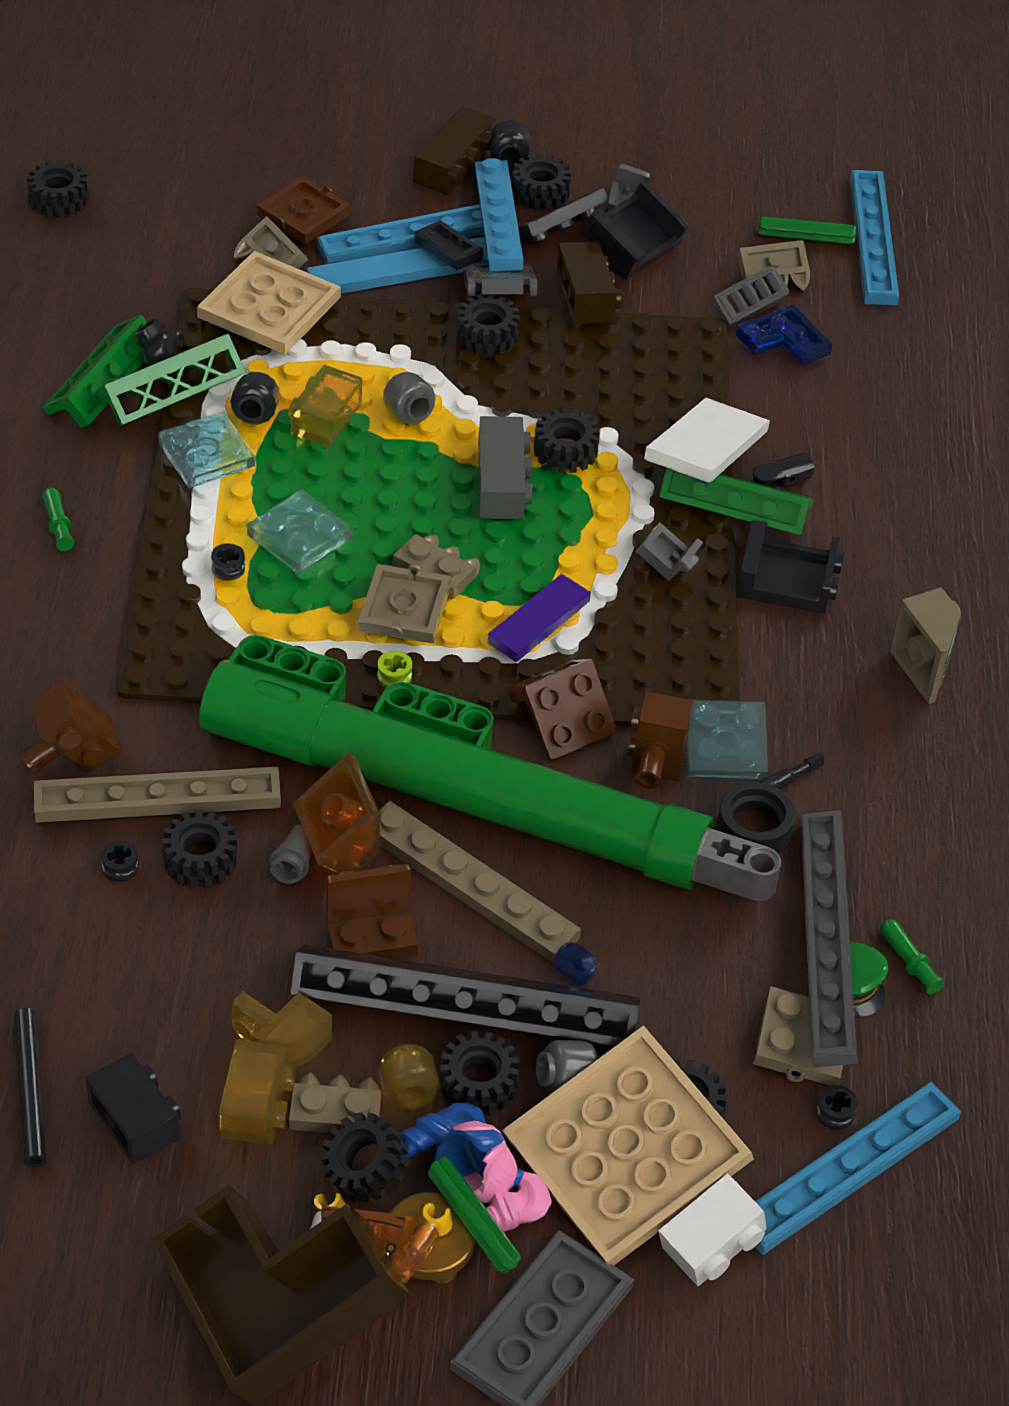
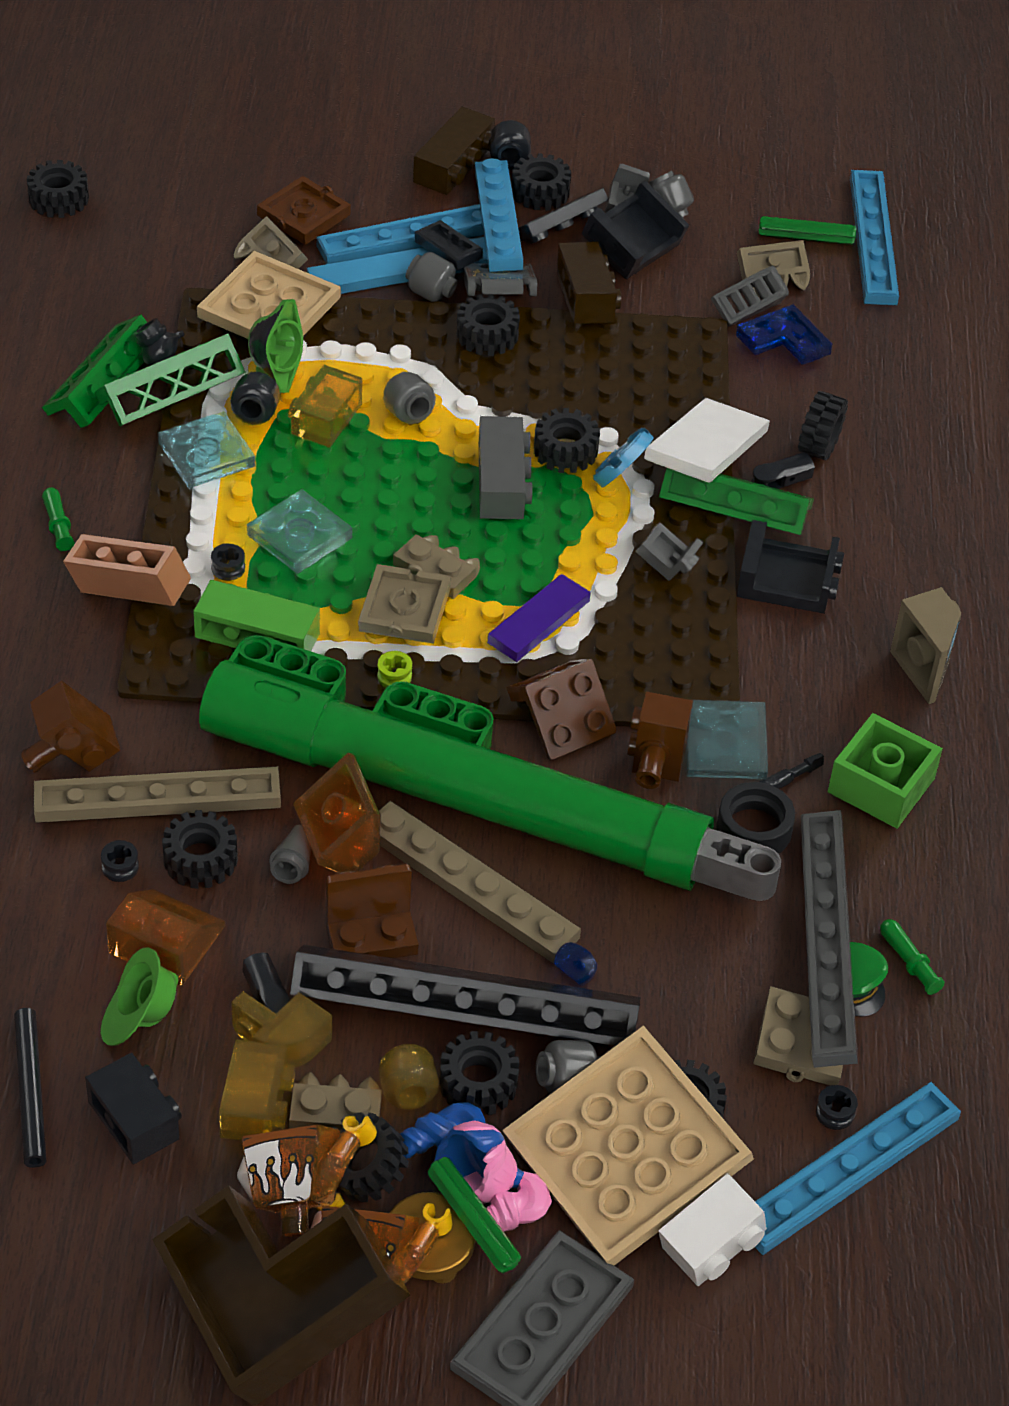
none -> nougat brick [63,534,191,606]
none -> bright green piece [100,947,178,1046]
none -> clear orange slope [106,889,225,986]
none -> bright green brick [194,579,320,651]
none -> torso [237,1115,377,1237]
none -> black bar [242,953,291,1030]
none -> bright green hat [248,299,303,393]
none -> dark grey head [405,252,458,302]
none -> dark azure tile [593,427,654,488]
none -> dark grey head [649,171,694,217]
none -> black tyre [798,391,848,460]
none -> bright green brick [828,713,943,829]

